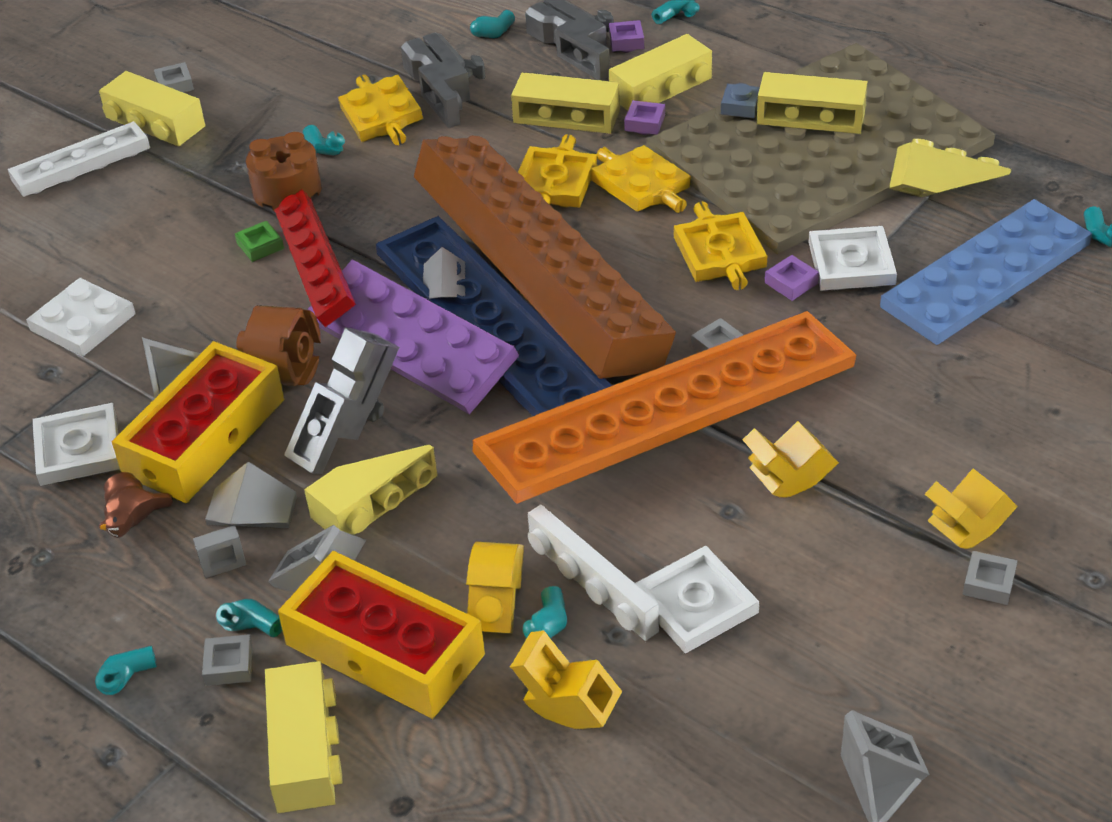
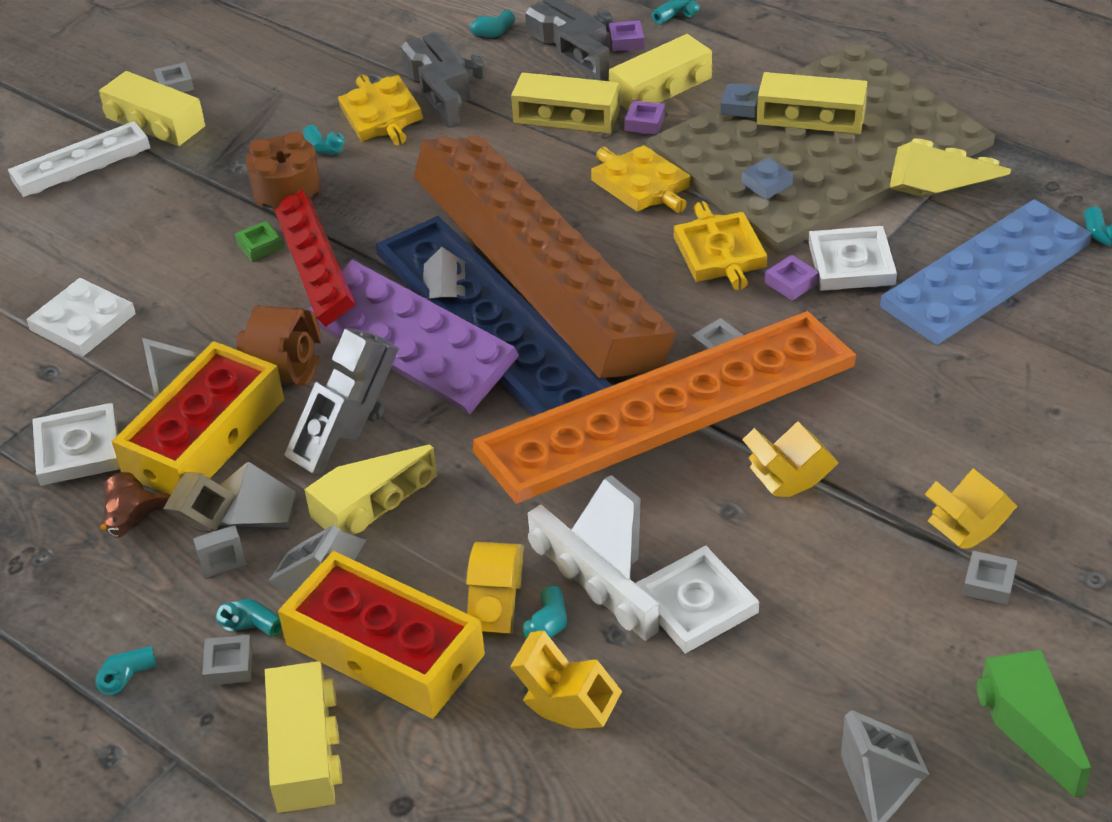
yellow plate [518,134,597,208] -> none
none -> dark tan brick [163,472,236,532]
none -> slope [571,475,641,580]
none -> sand blue plate [742,157,793,199]
none -> bright green slope [976,650,1092,797]

